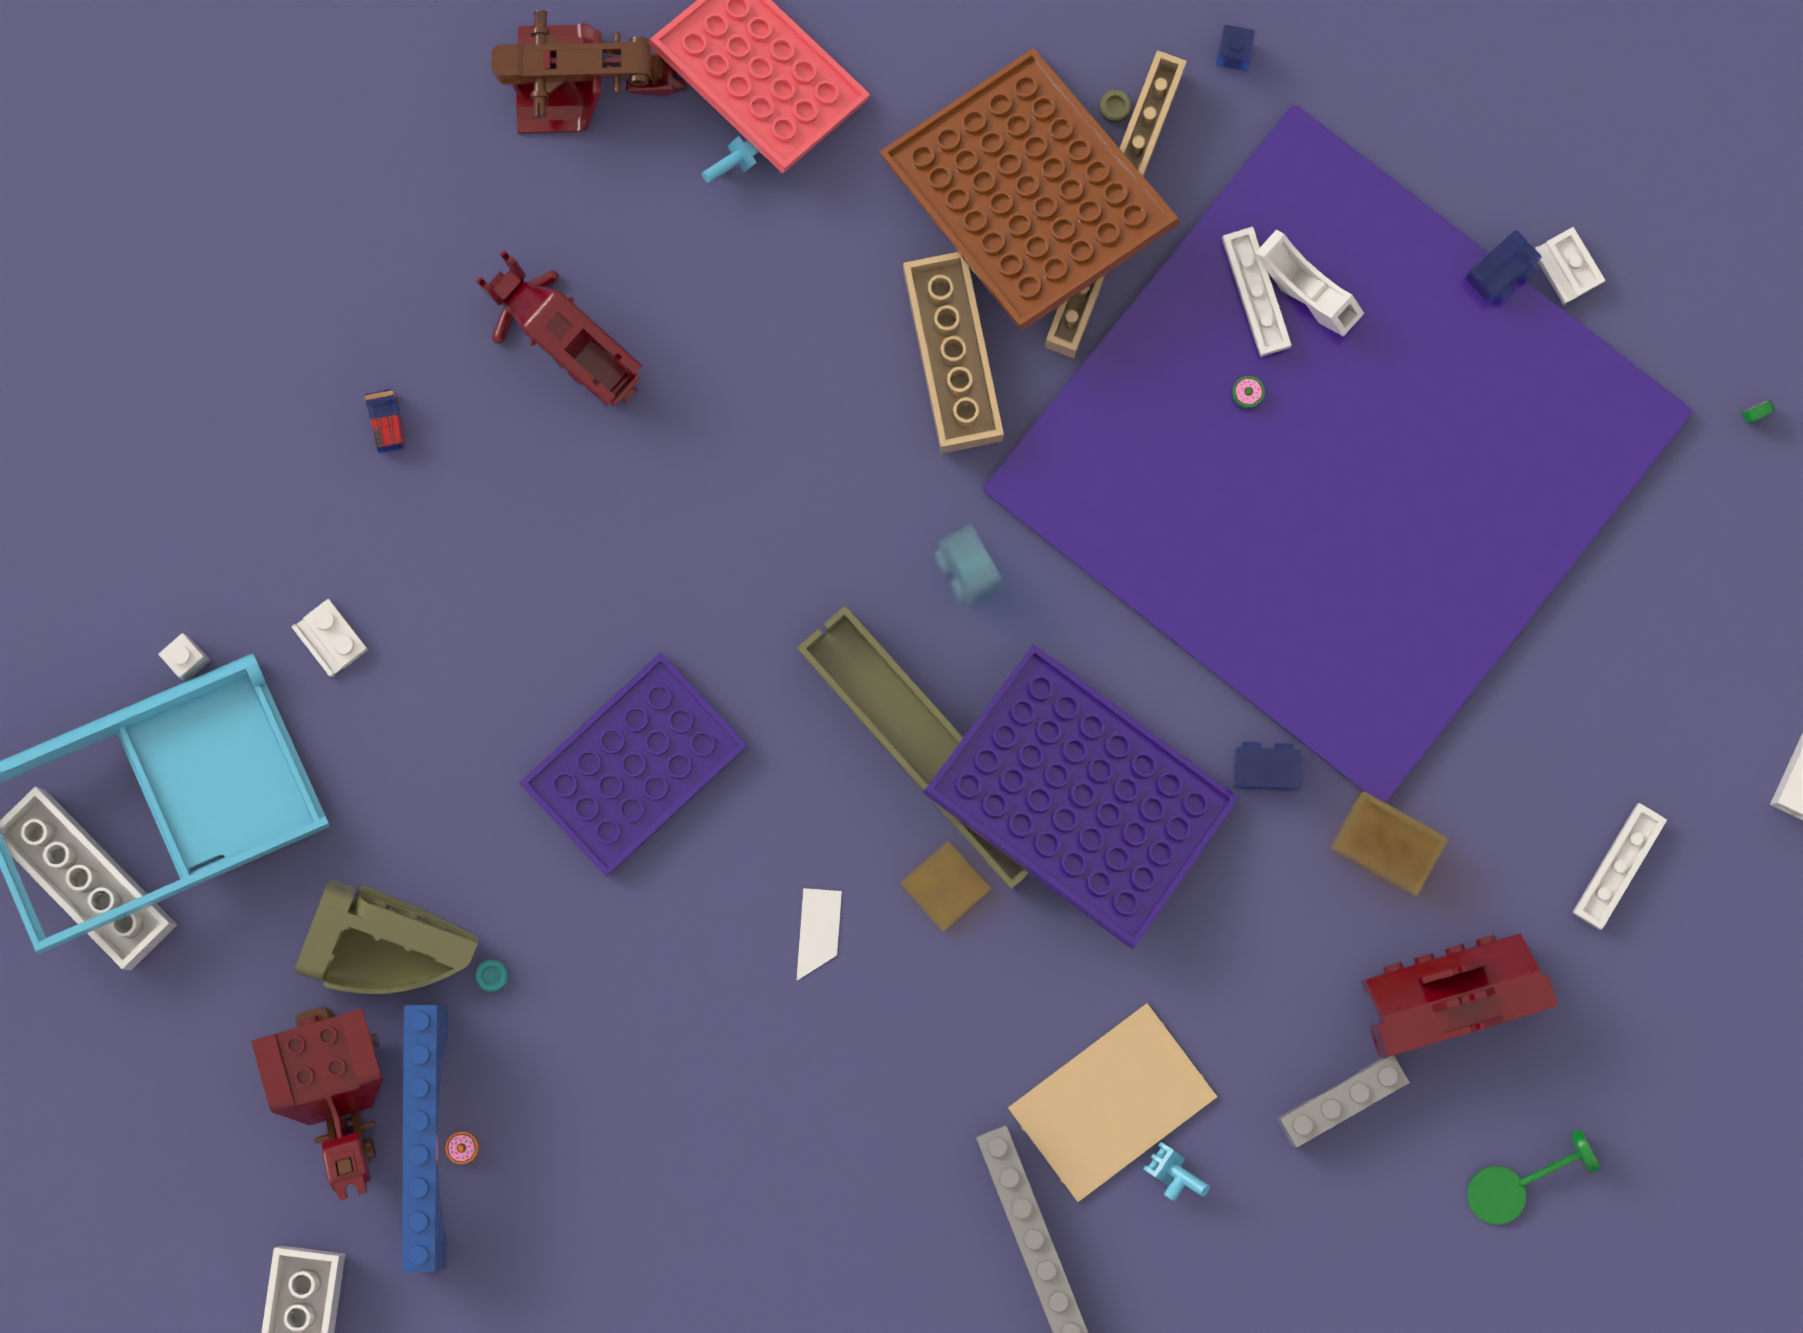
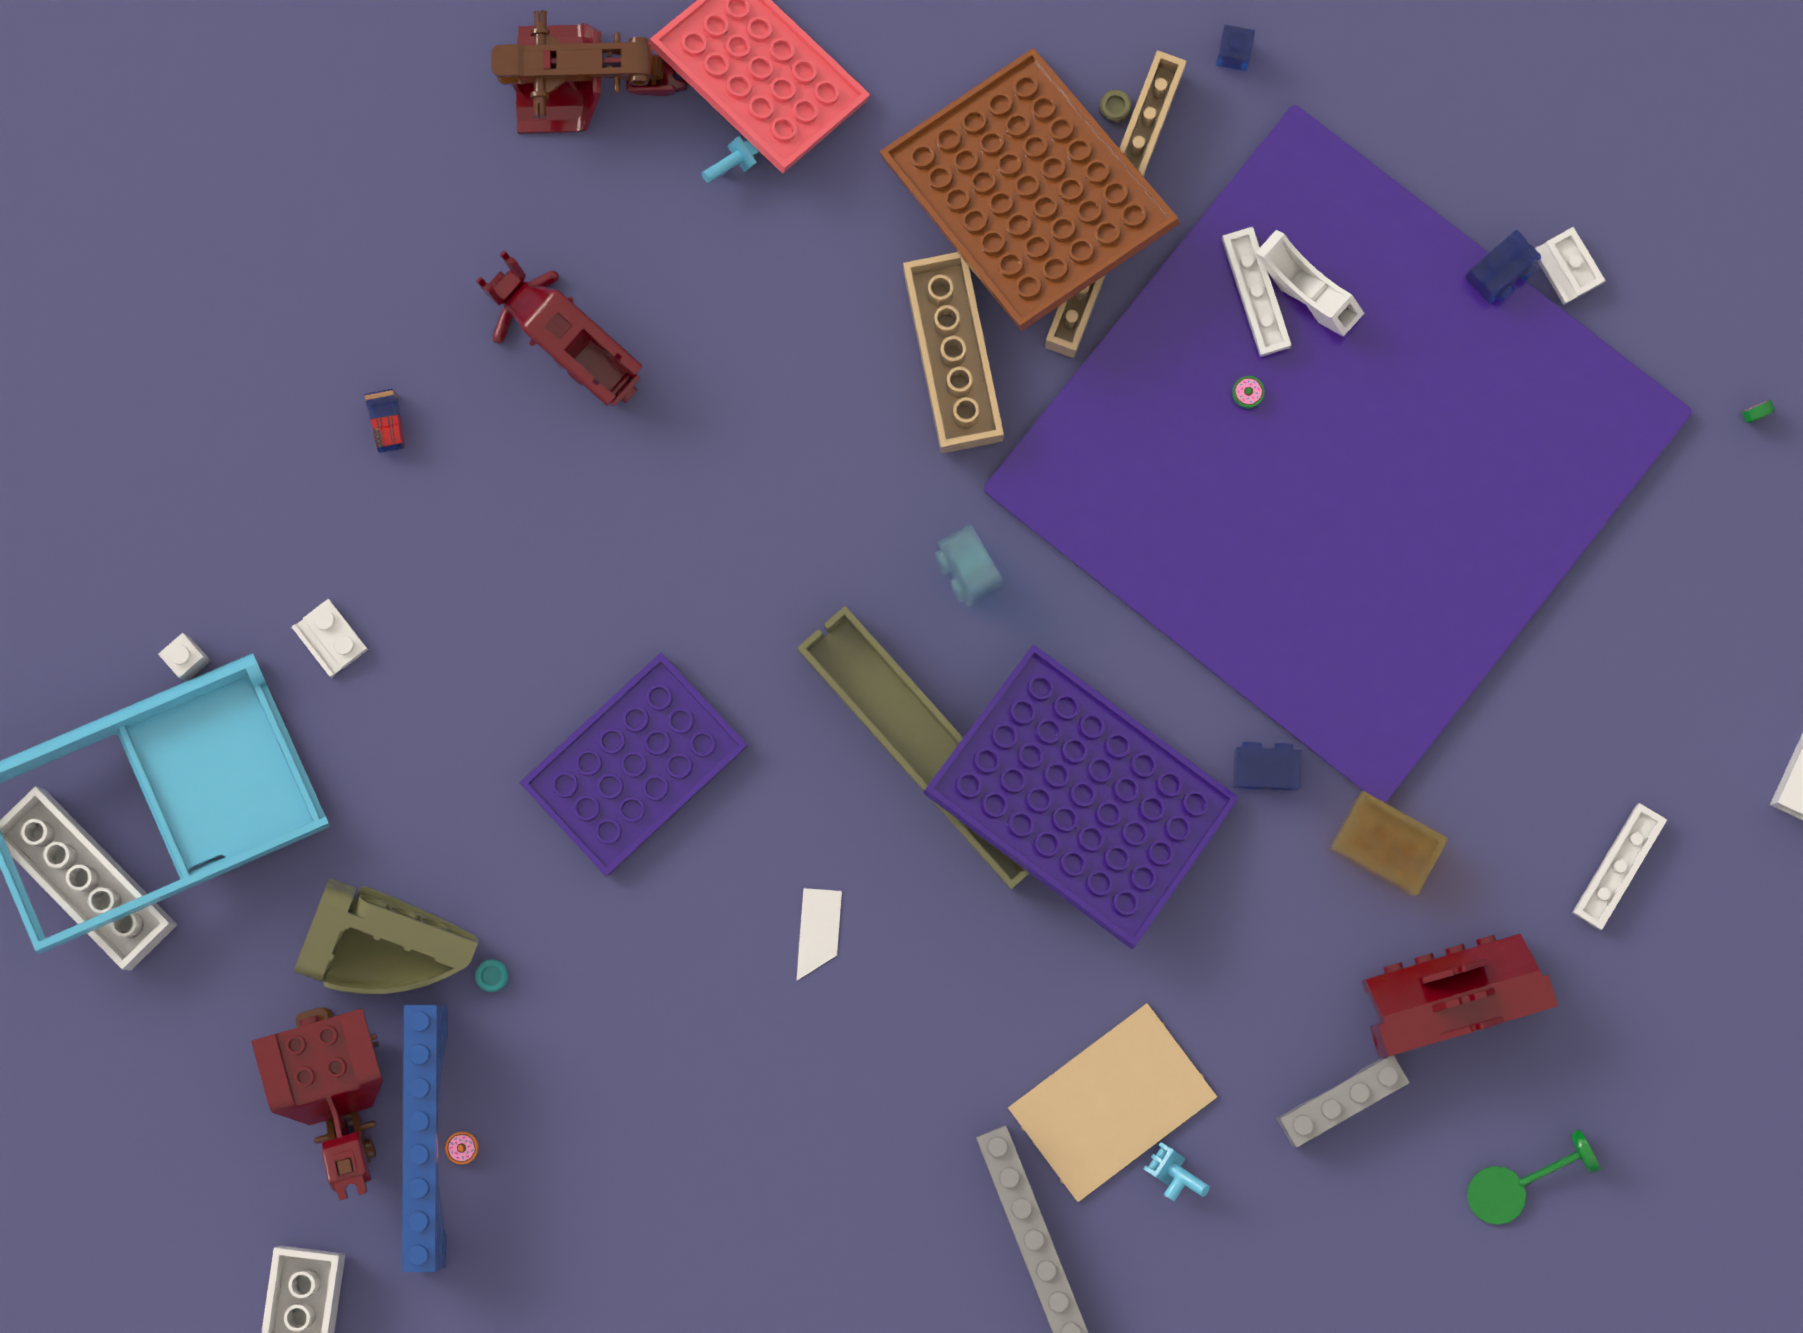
clear yellow plate [900,841,991,932] -> none

